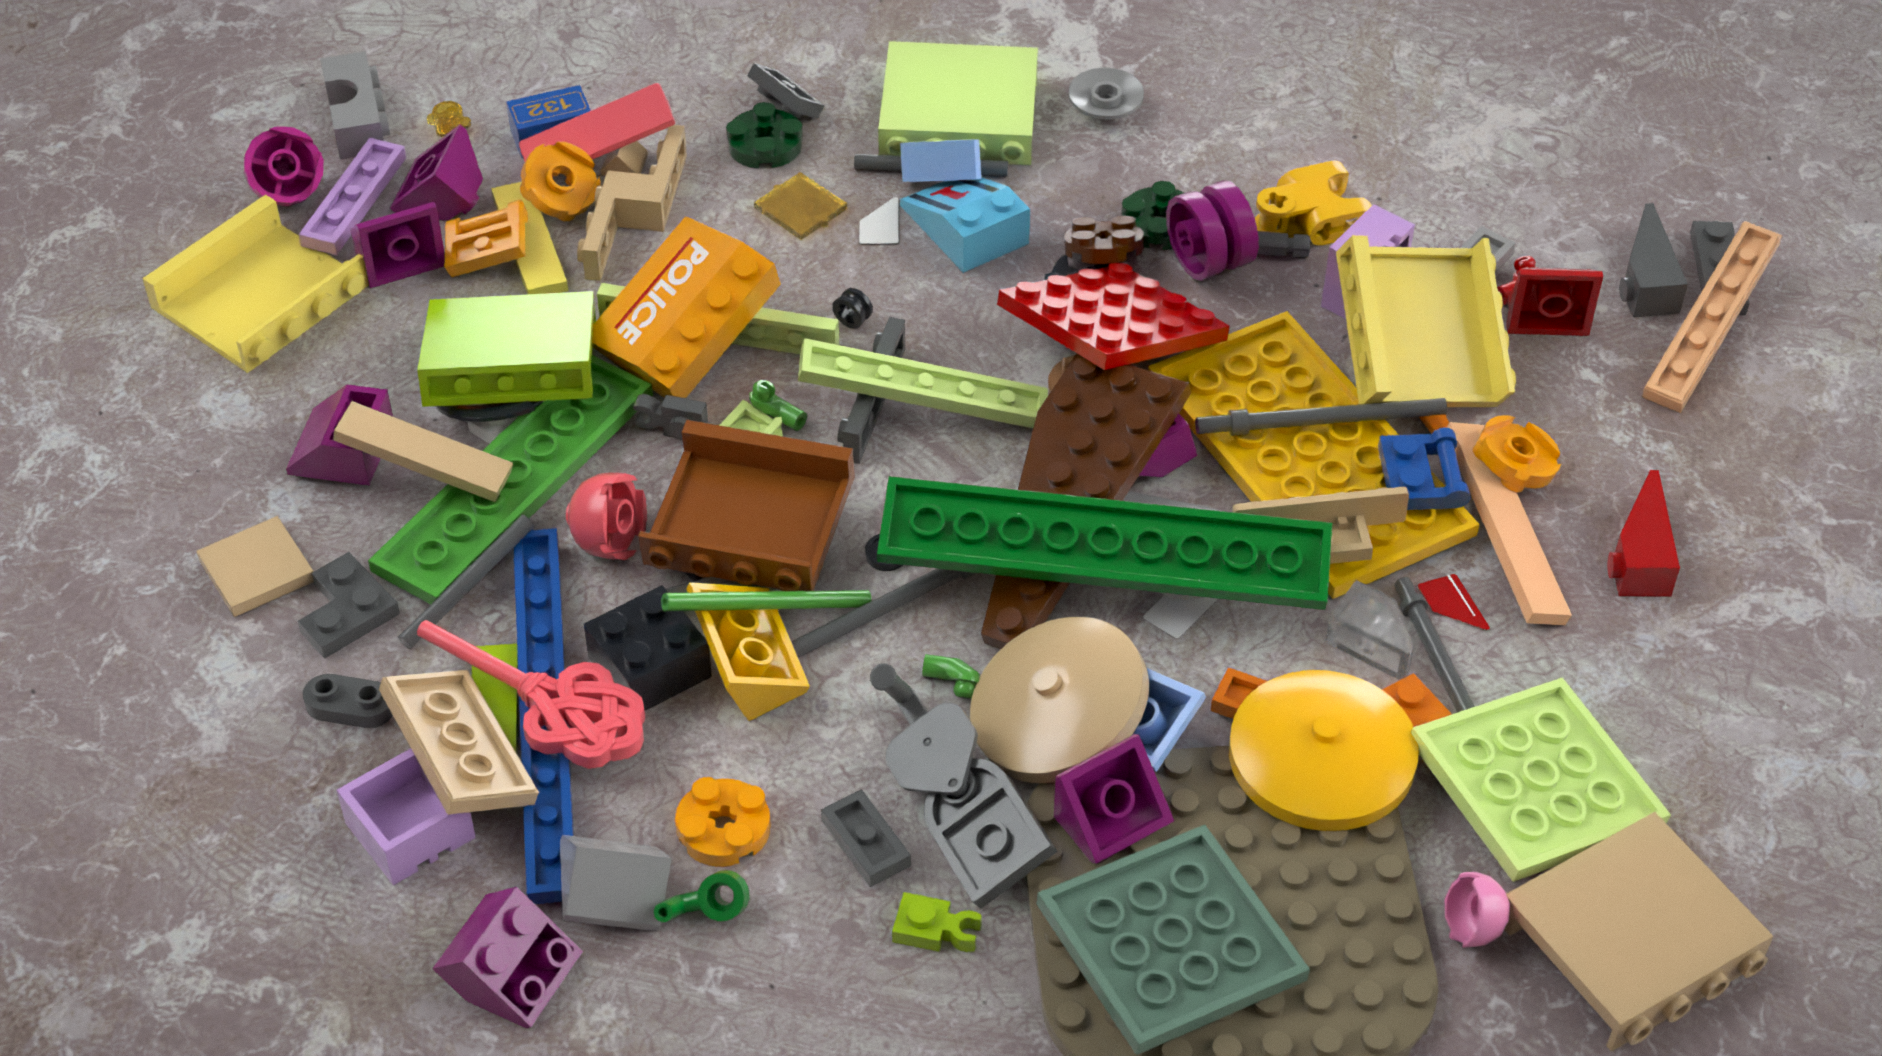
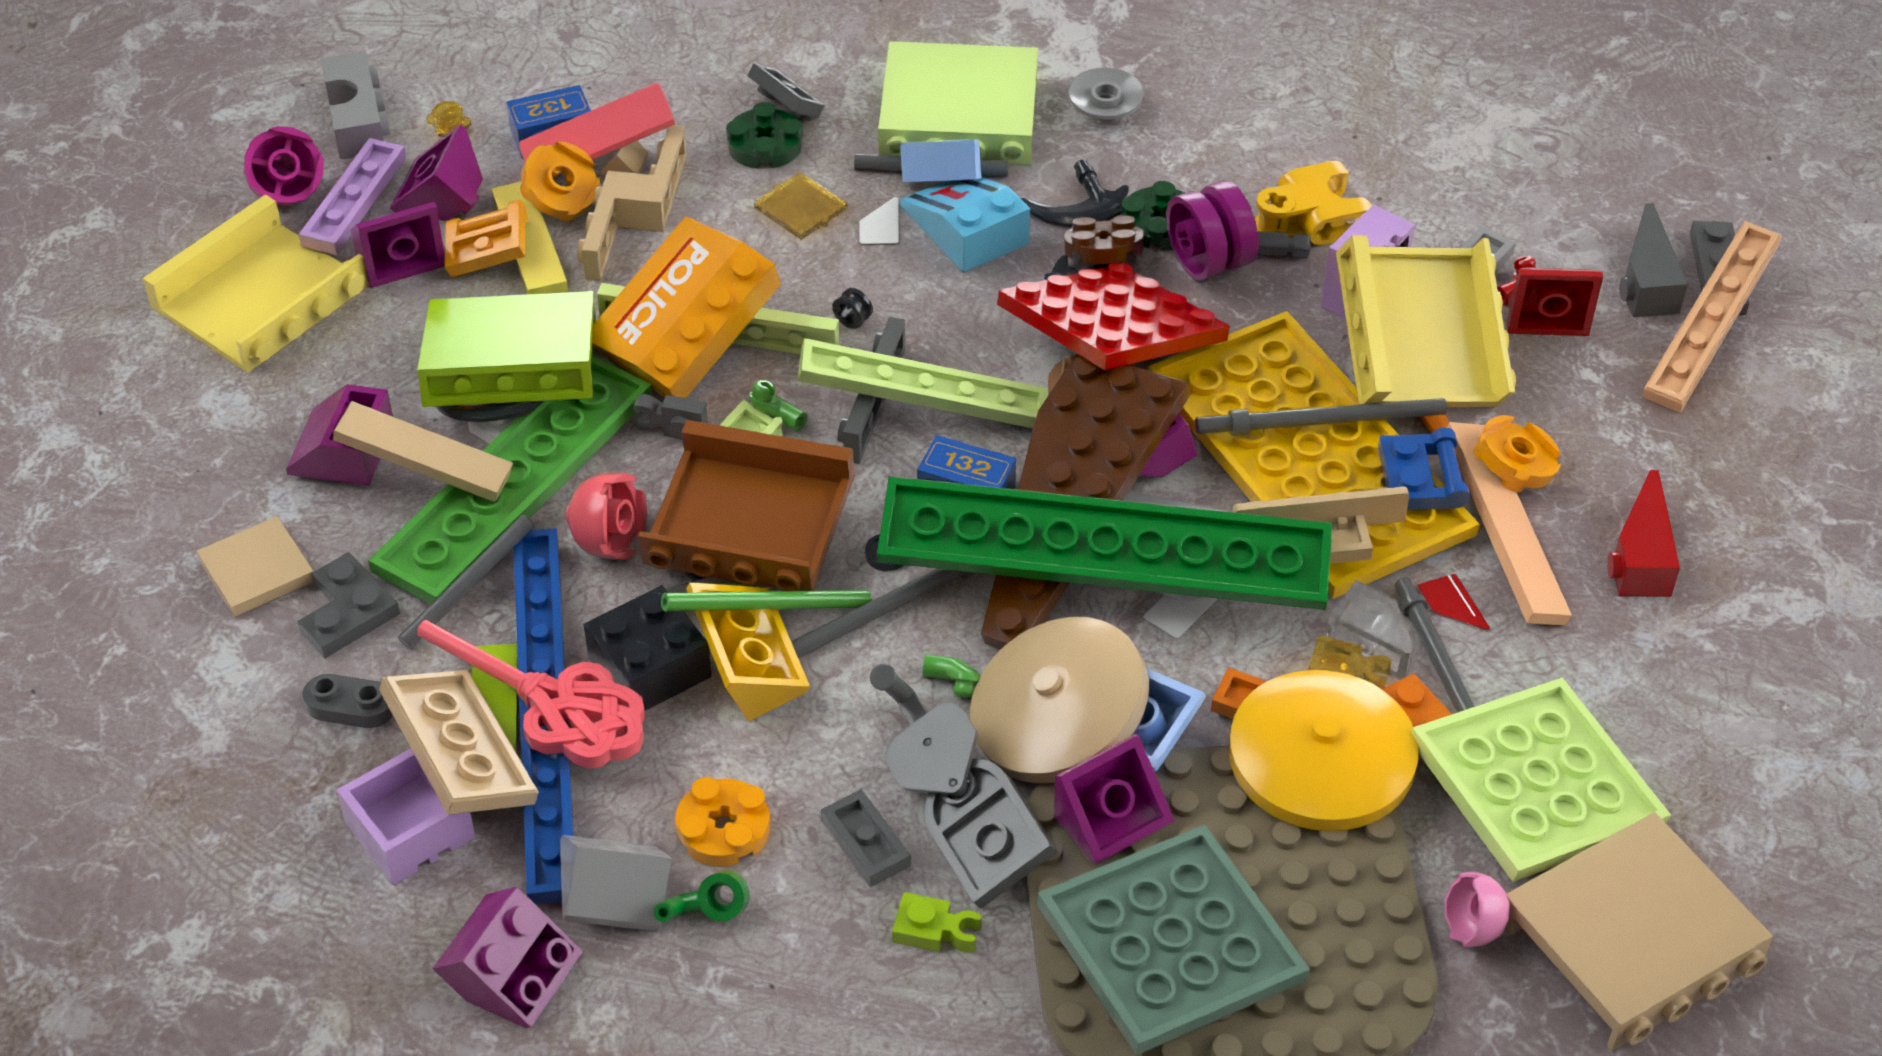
none -> blue brick [917,435,1016,489]
none -> black piece [1021,159,1129,227]
none -> clear yellow plate [1308,635,1392,690]

